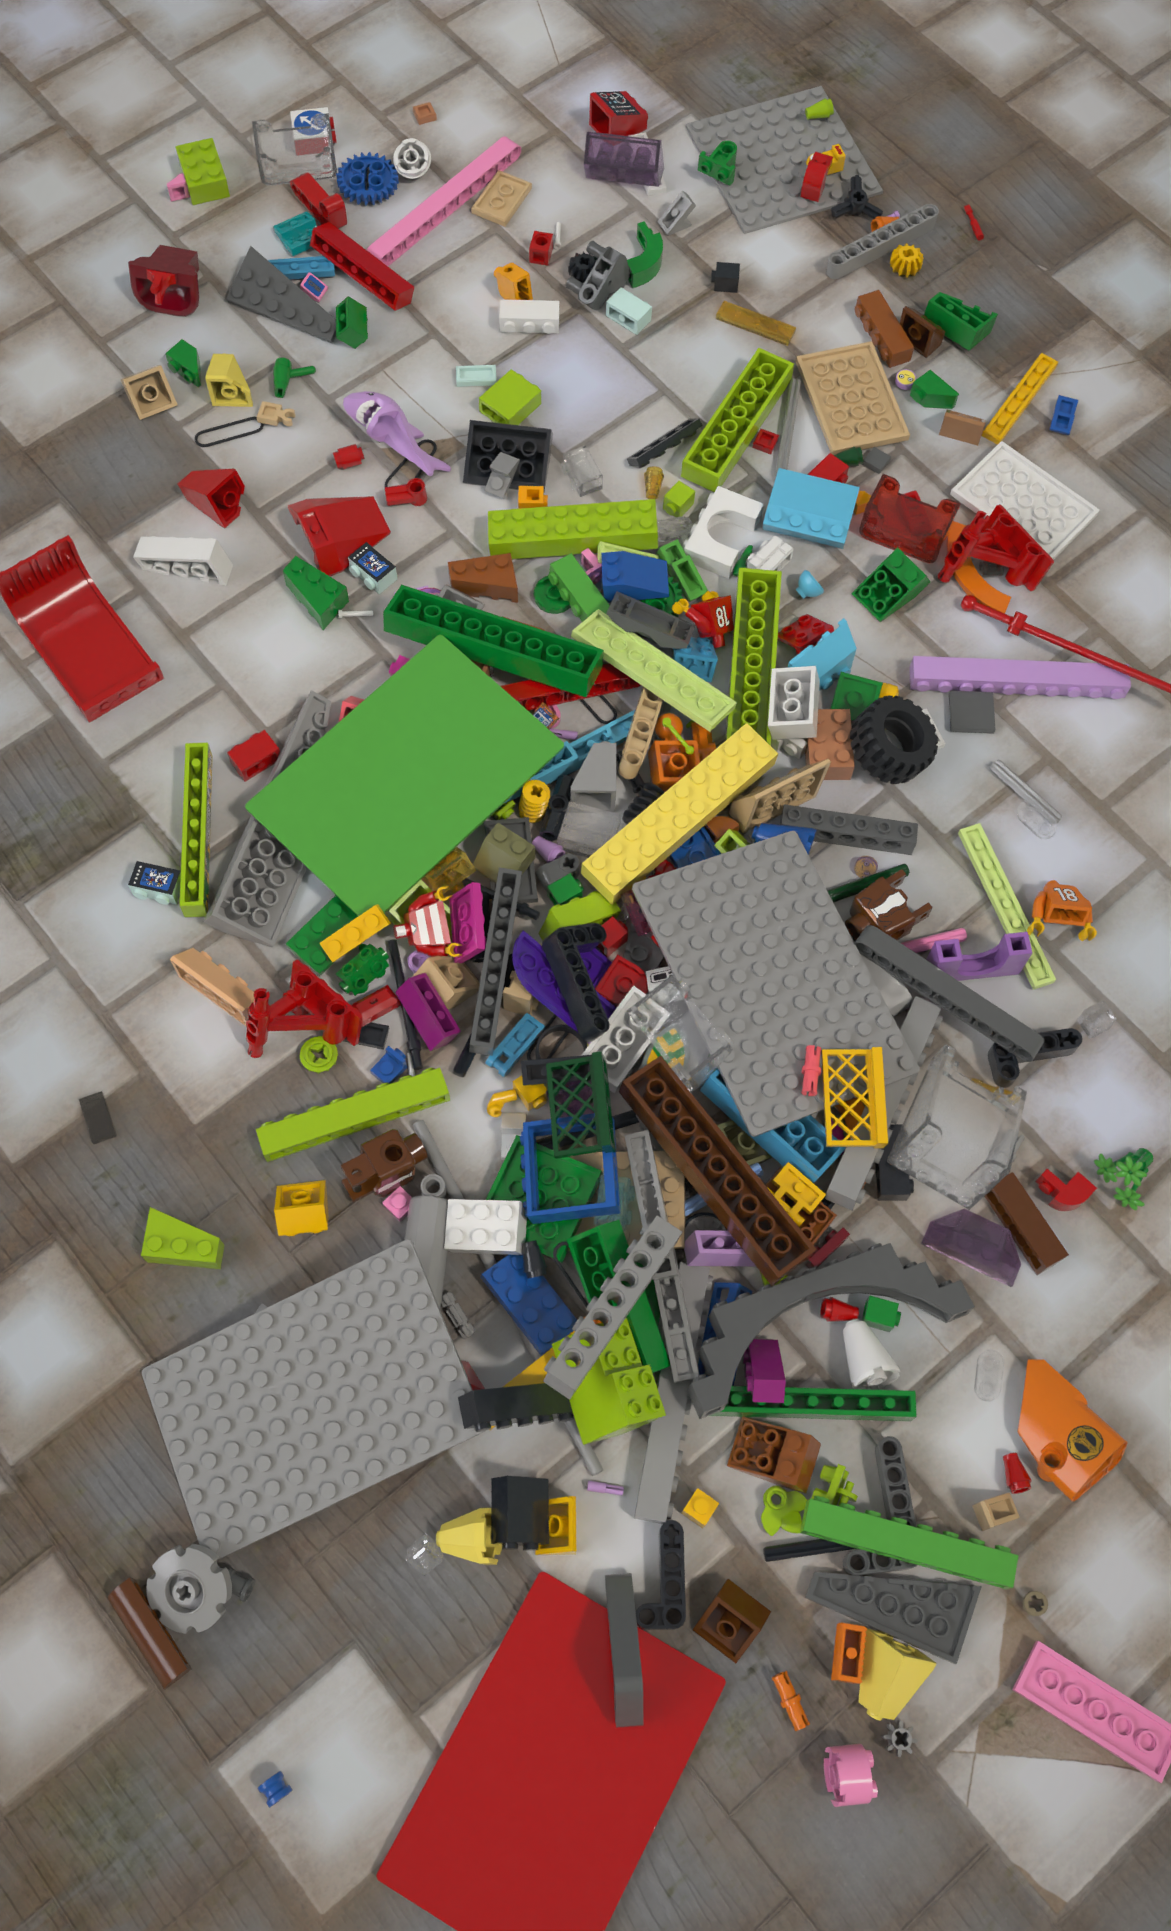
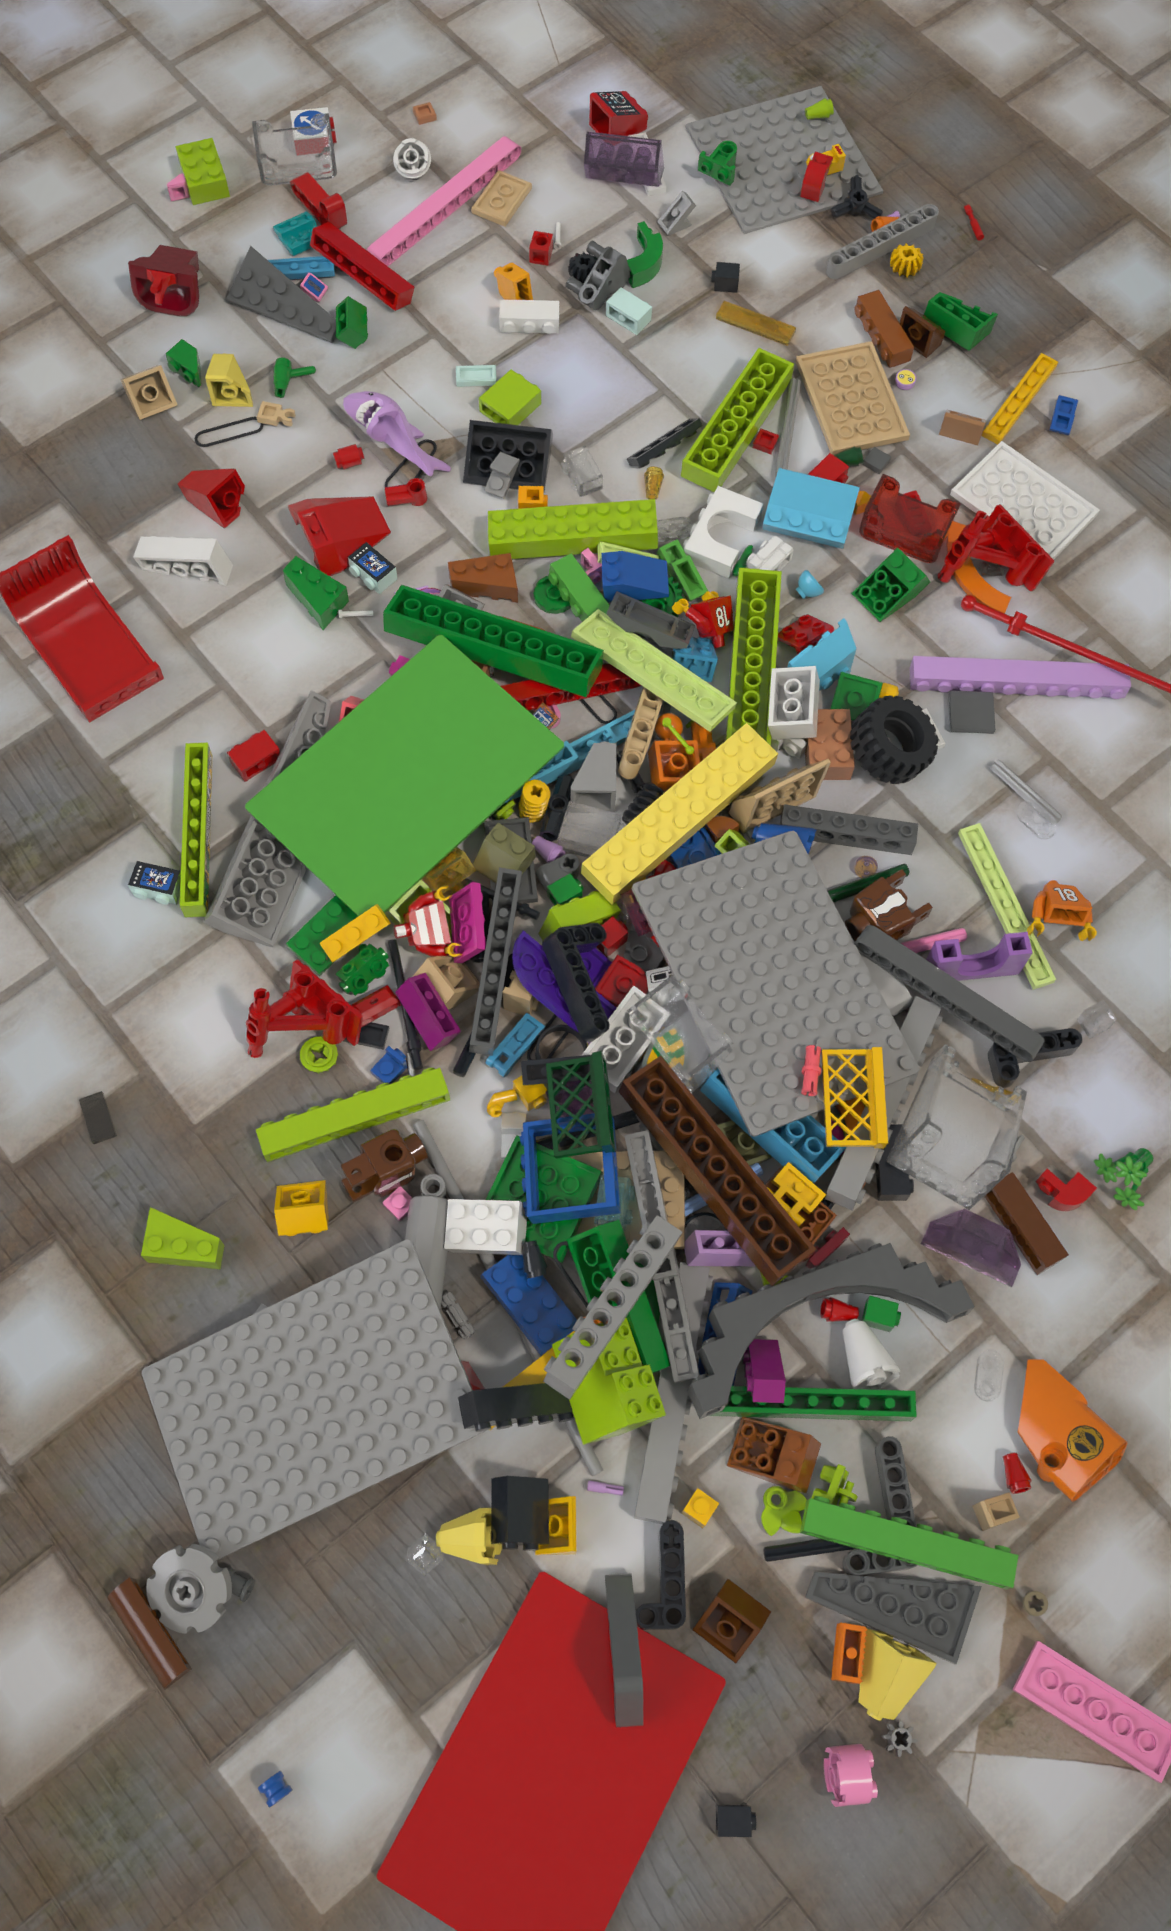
light nougat slope [170,948,256,1026] -> none
blue gear [336,152,399,206] -> none
lavender tile [408,950,430,973] -> none
lavender pin [548,728,578,740] -> none
lime brick [663,481,695,519] -> none
orange pin [771,1670,810,1731] -> none
green slope [910,370,959,409] -> none
none -> black brick [716,1805,756,1837]

